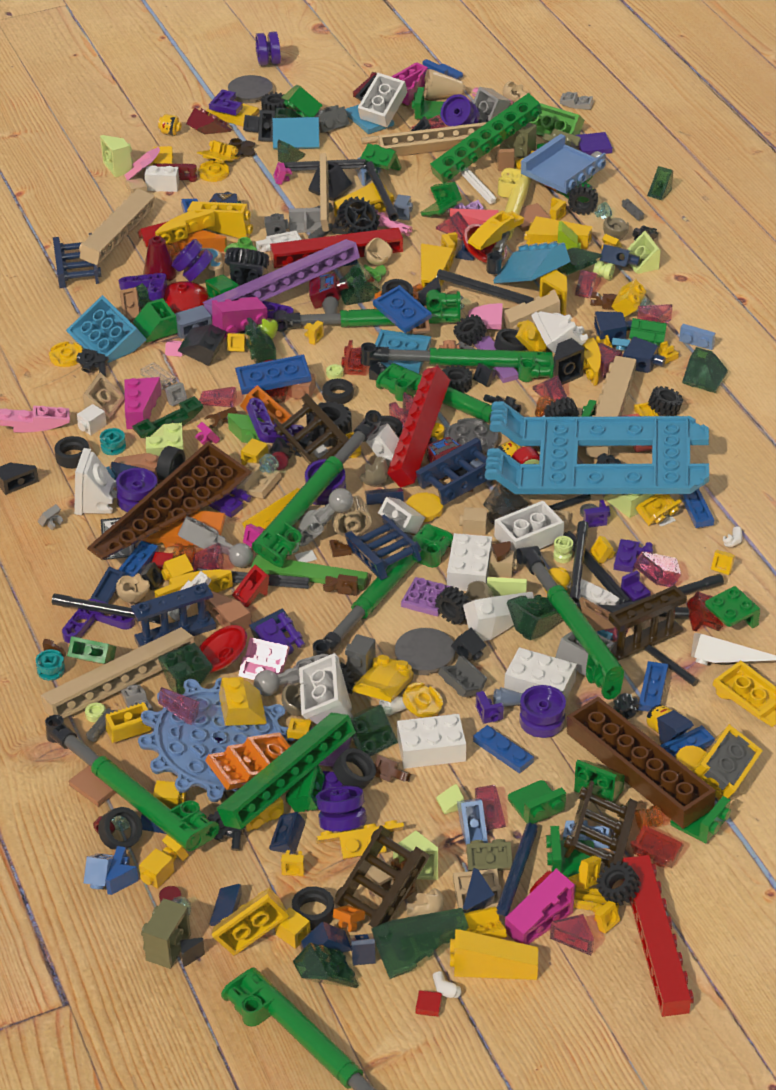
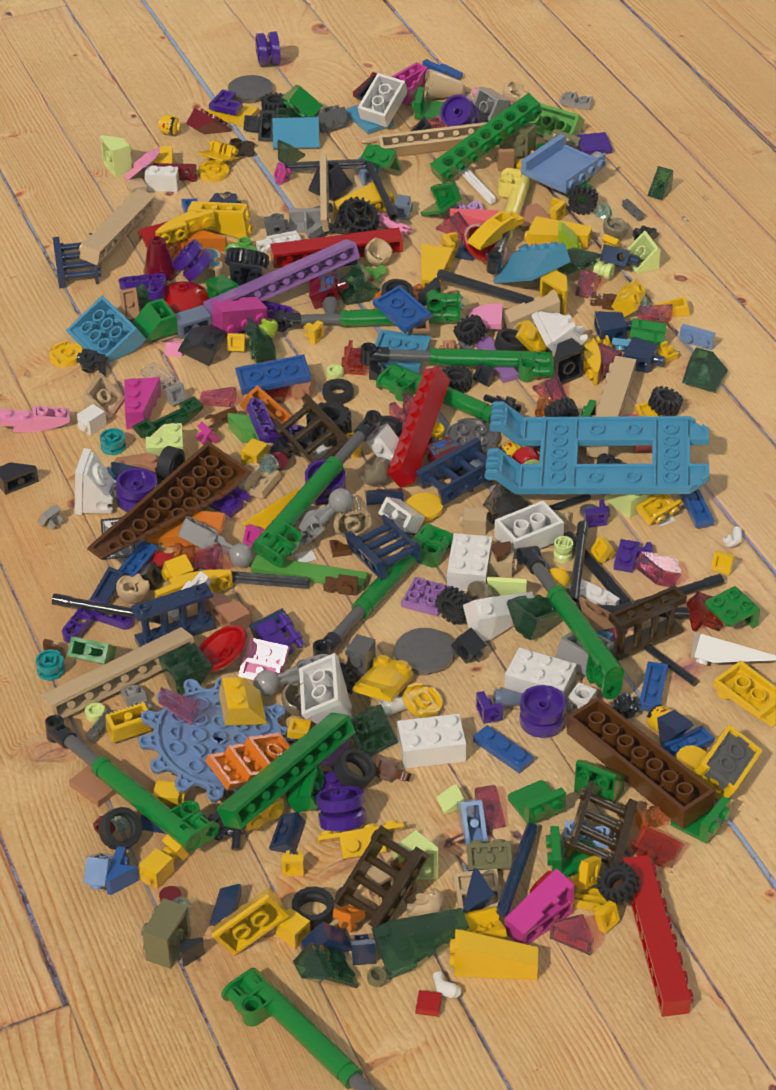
black tyre [54,436,89,469] -> none
red slope [232,564,269,607] -> none
dark grey bracket [438,656,487,697] -> none
dark purple bracket [621,570,651,601] -> none
none -> olive hinge [367,966,387,987]
none -> white brick [567,682,597,714]
none -> yellow slope [653,296,690,318]

